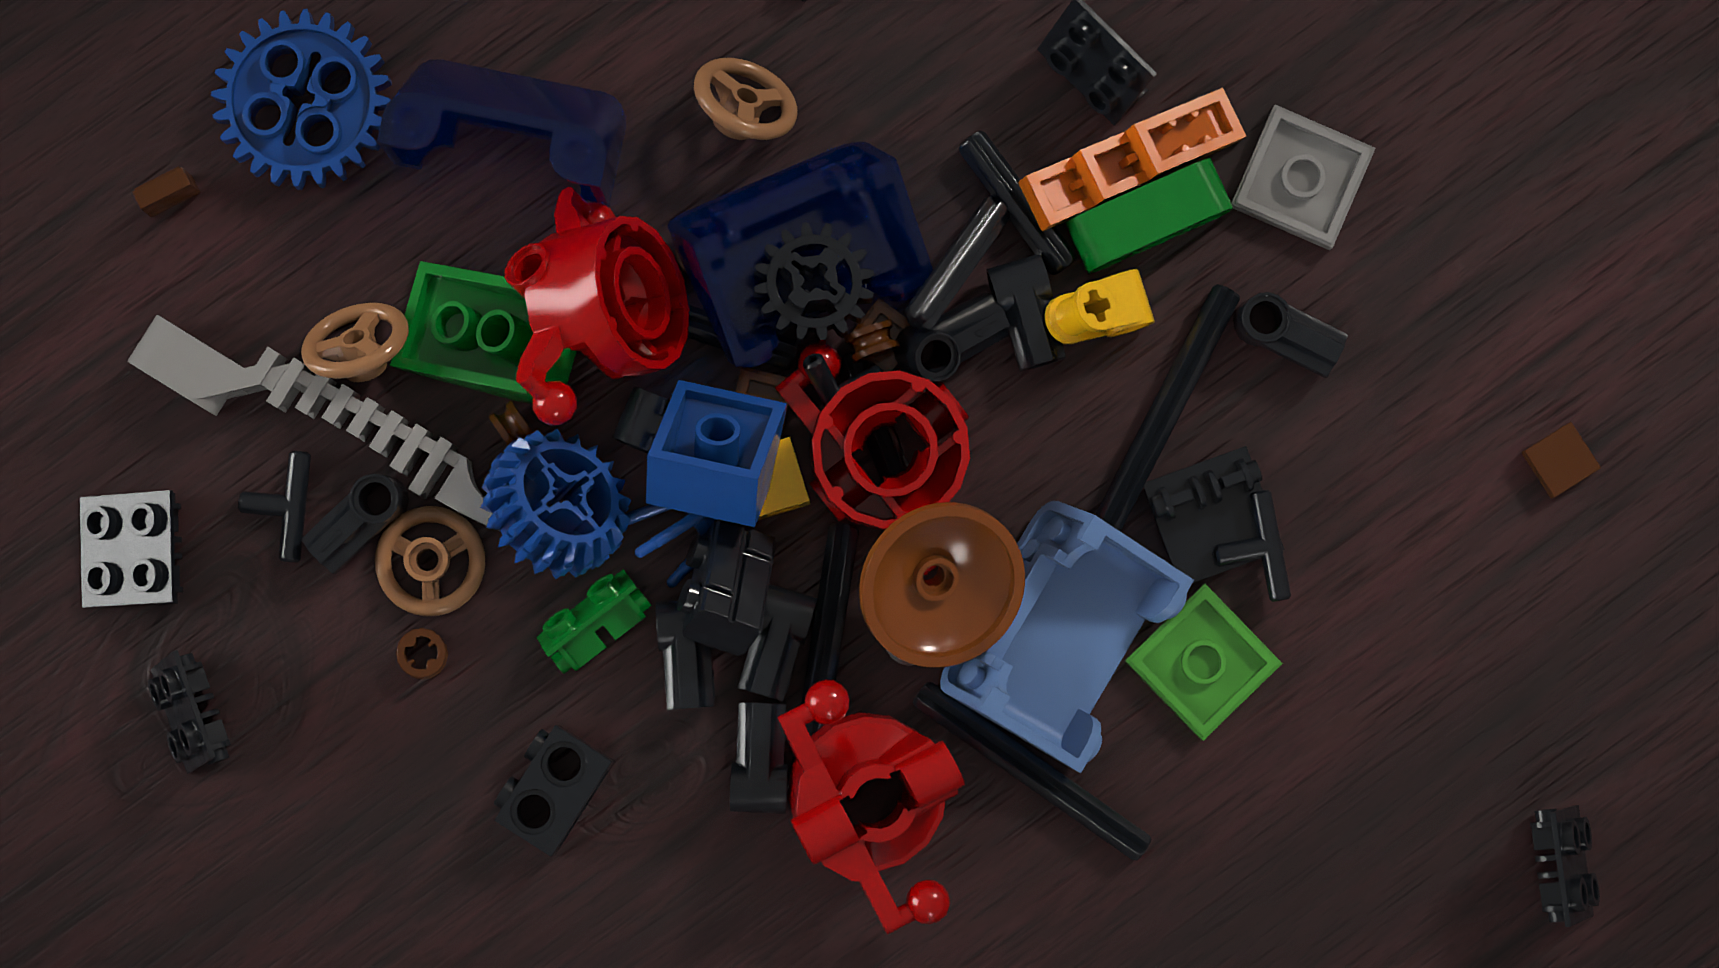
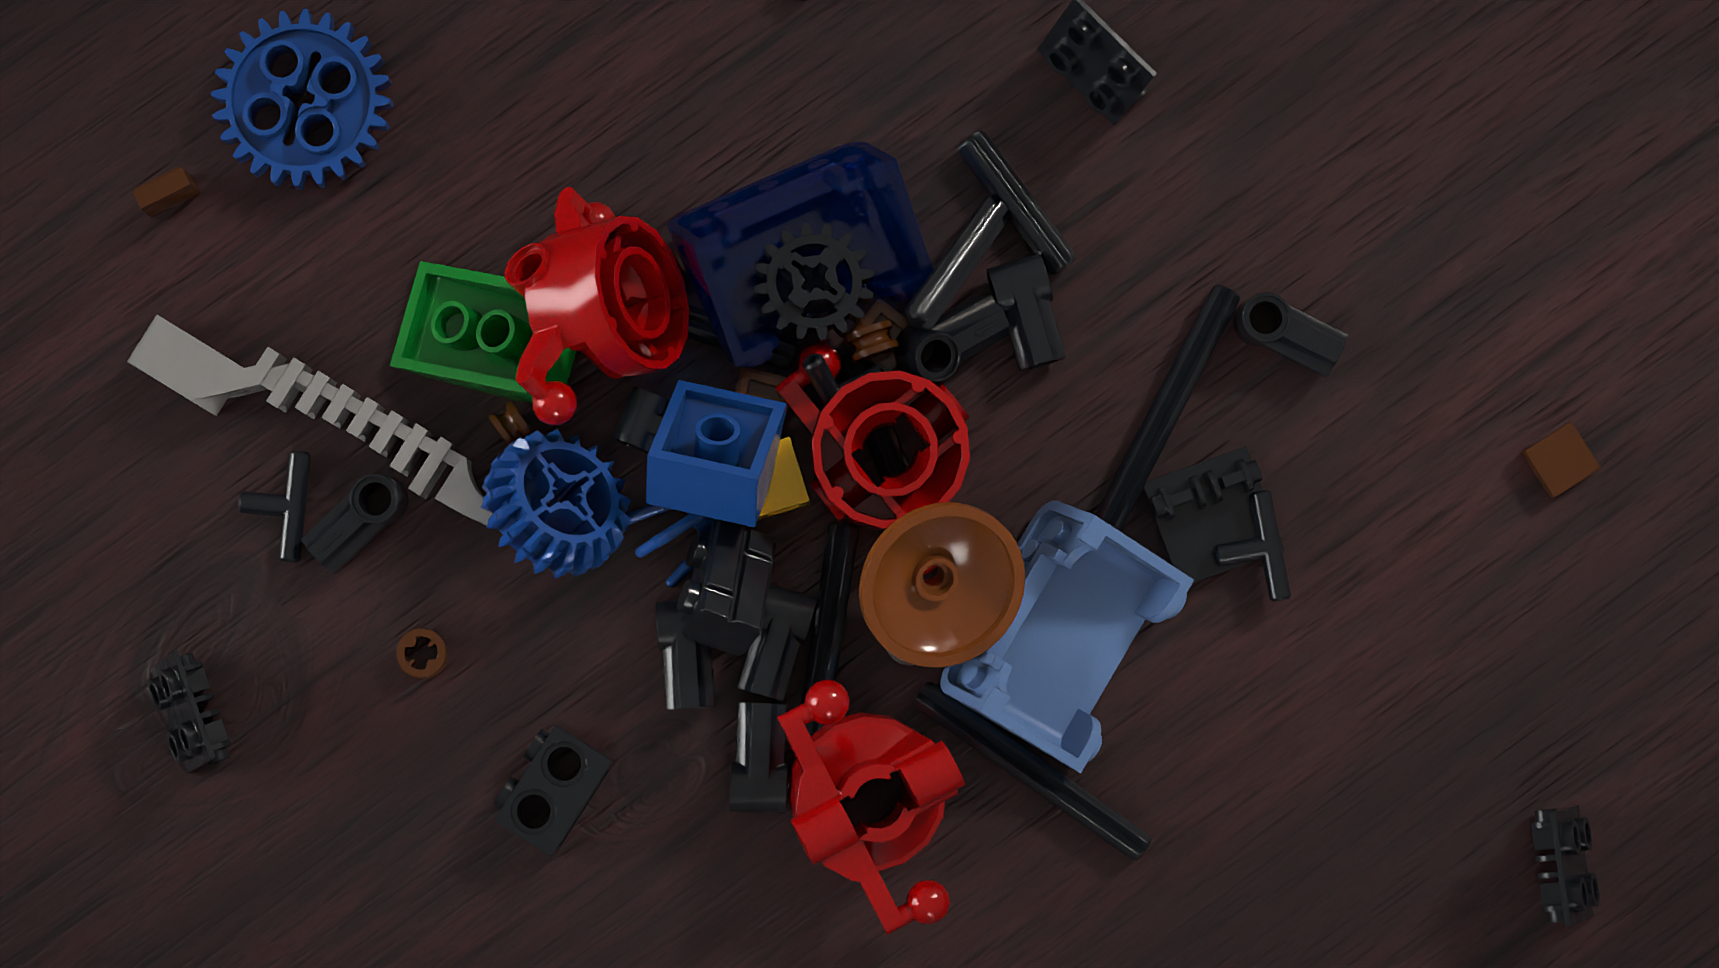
hinge [80,490,183,608] -> none
medium nougat piece [301,303,409,382] -> none
medium nougat piece [375,506,485,617] -> none
clear blue windscreen [377,59,626,207] -> none
green hinge [536,569,652,674] -> none
medium nougat piece [694,58,798,140] -> none
orange slope [1018,88,1247,232] -> none
yellow piece [1044,269,1155,344] -> none
green beam [1065,158,1234,274] -> none
bright green tile [1124,584,1283,741] -> none
light grey tile [1231,105,1376,250] -> none

